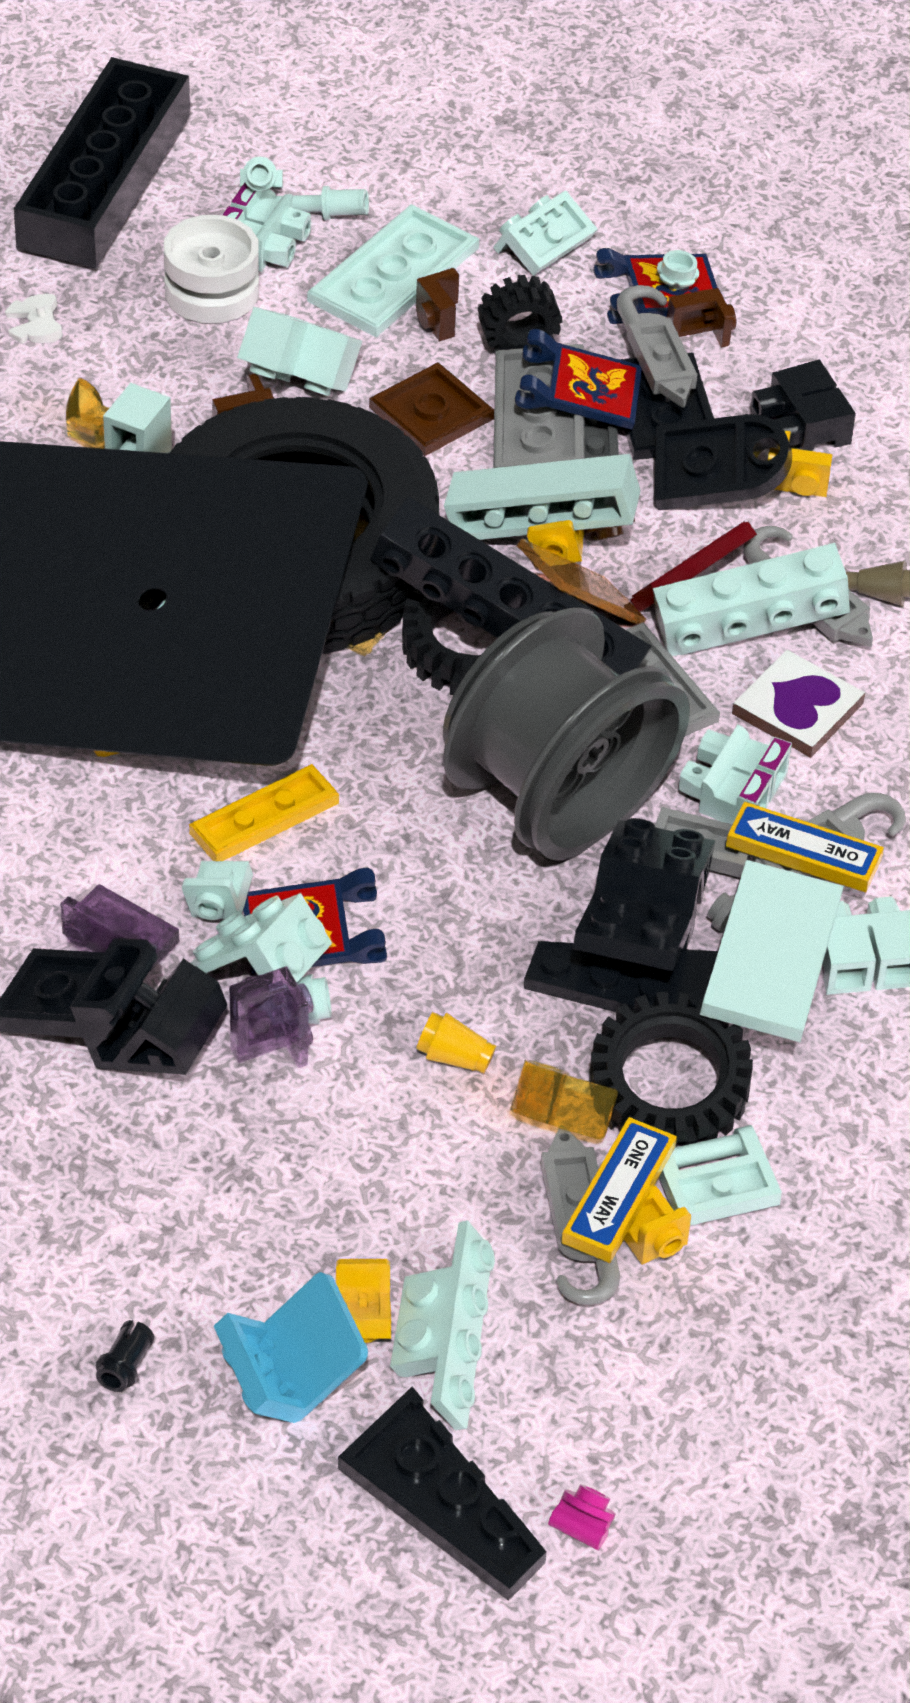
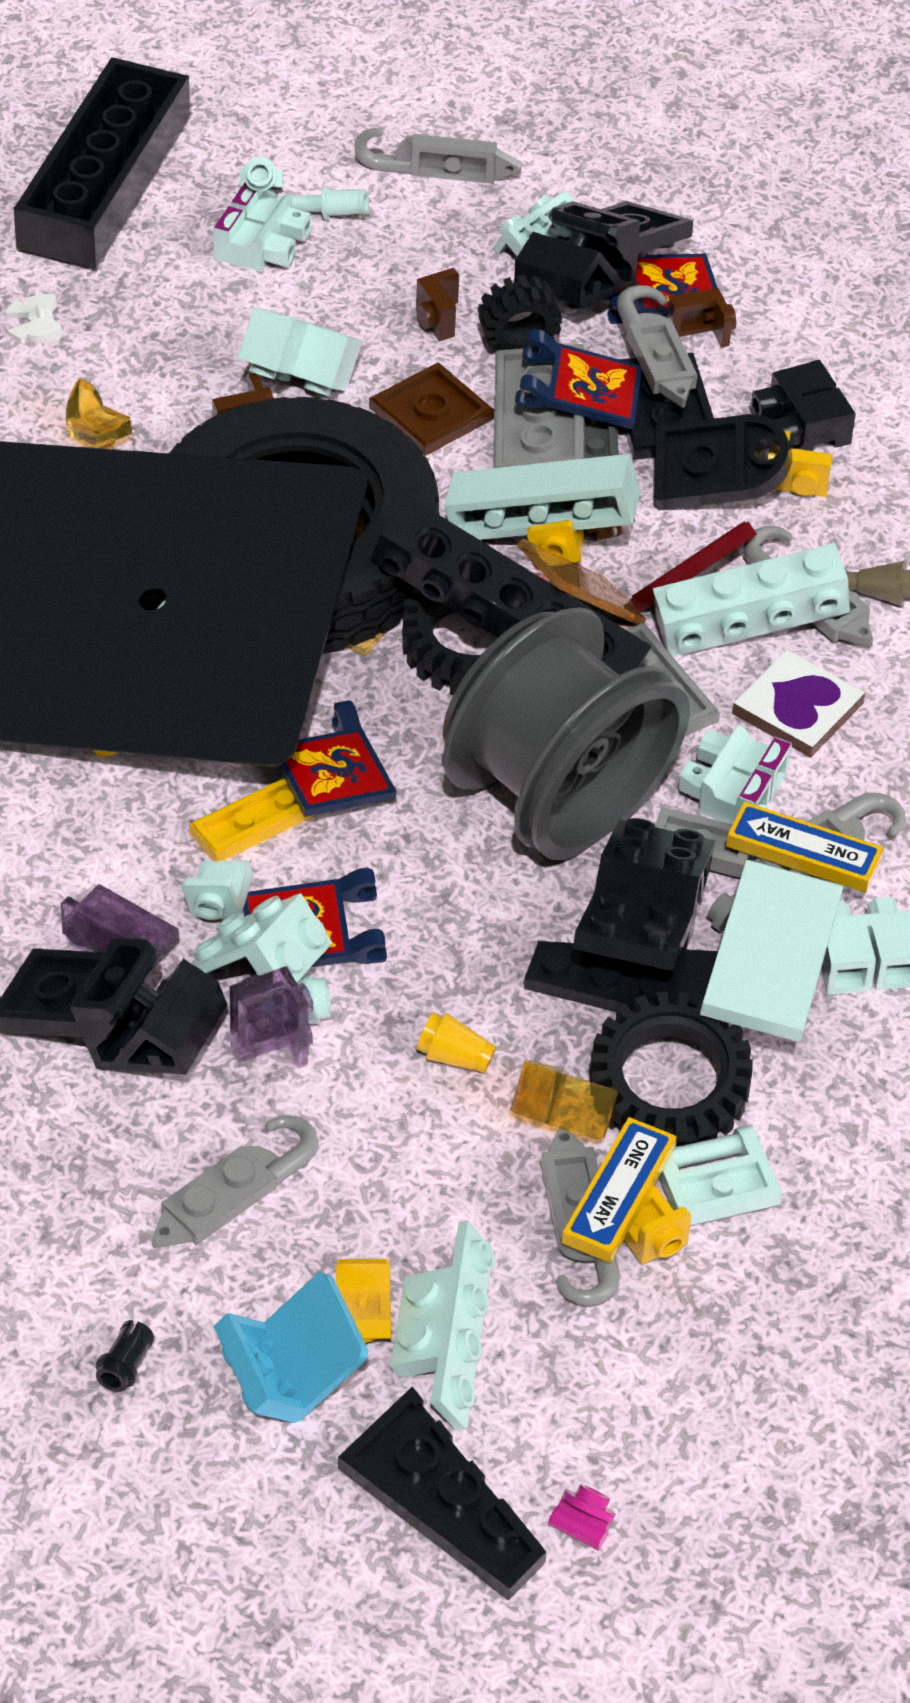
light aqua brick [103,383,172,453] -> none
white wheel [164,215,259,323] -> none
light aqua tile [307,204,480,337] -> none
light aqua plate [657,250,699,290] -> none
none -> light grey plate [152,1115,319,1248]
none -> flag [277,700,397,817]
none -> light grey plate [354,128,523,184]
none -> black piece [514,201,693,309]

